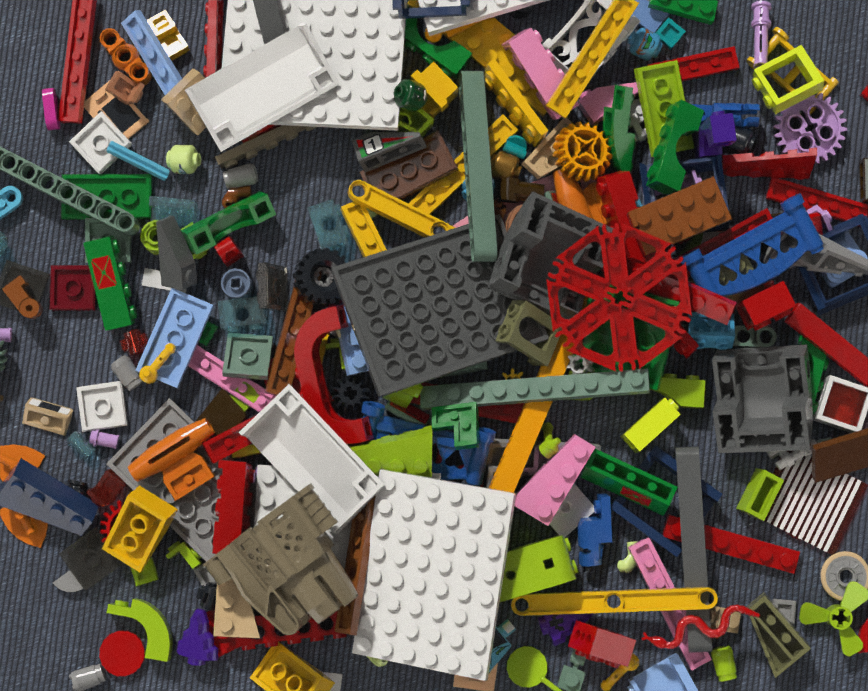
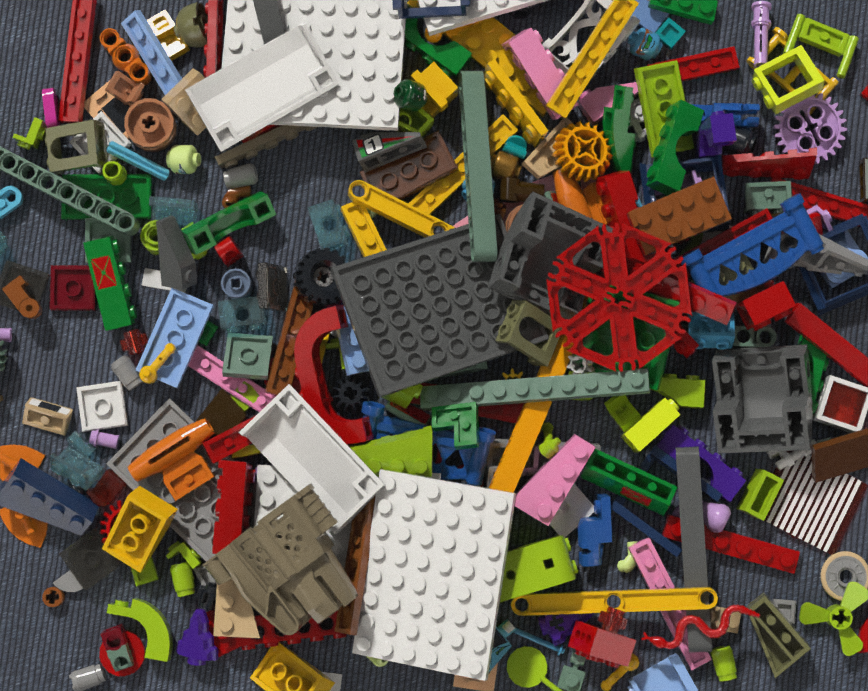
none -> lime bracket [12,117,46,150]
none -> dark orange bush [42,587,65,607]
none -> olive panel [45,119,108,175]
none -> clear light blue bracket [49,446,104,491]
none -> leg [100,623,134,672]
none -> lime piece [102,161,127,186]
none -> nougat wheel [124,98,177,152]
none -> lime piece [170,562,195,597]
none -> olive cylinder [174,2,208,48]
none -> dark azure axle [513,627,565,655]
none -> clear red gear [598,606,628,634]
none -> lime bracket [604,395,642,432]
none -> dark purple arch [656,425,747,503]
none -> lavender piece [672,501,731,533]
none -> sand green bracket [744,181,792,216]
none -> lime plate [783,14,859,79]

